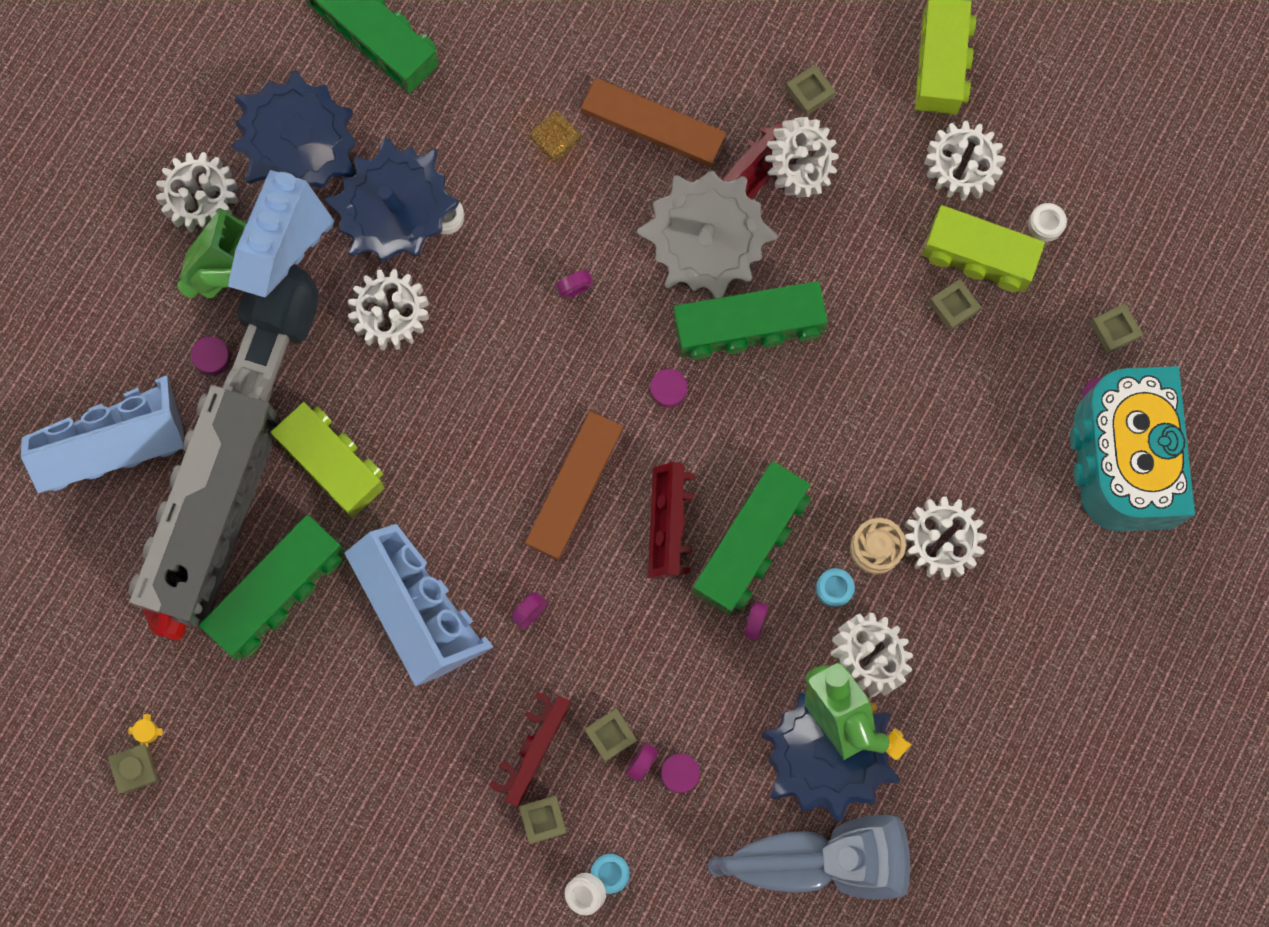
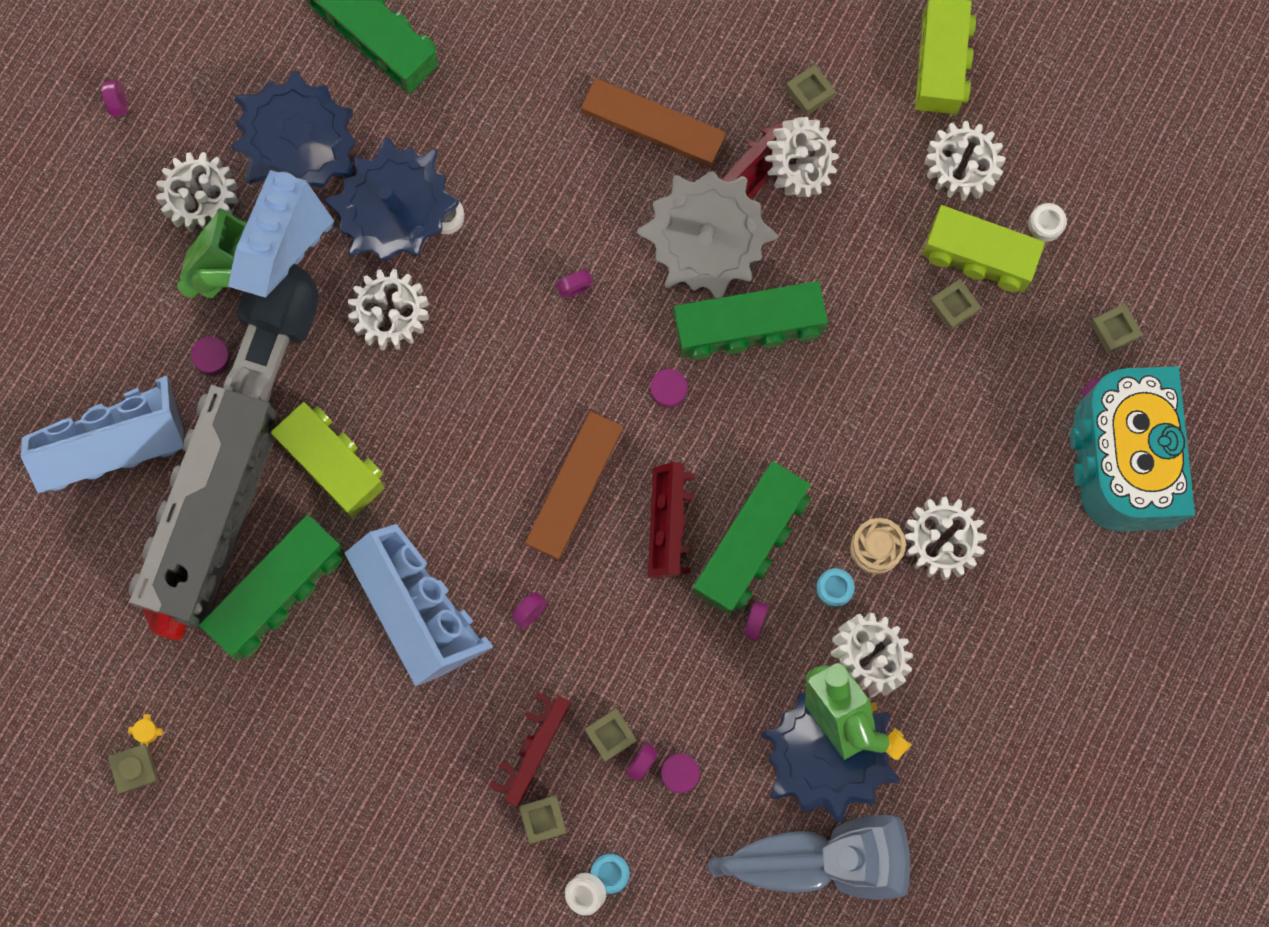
clear yellow plate [530,110,581,163] -> none
none -> magenta tile [101,79,128,118]

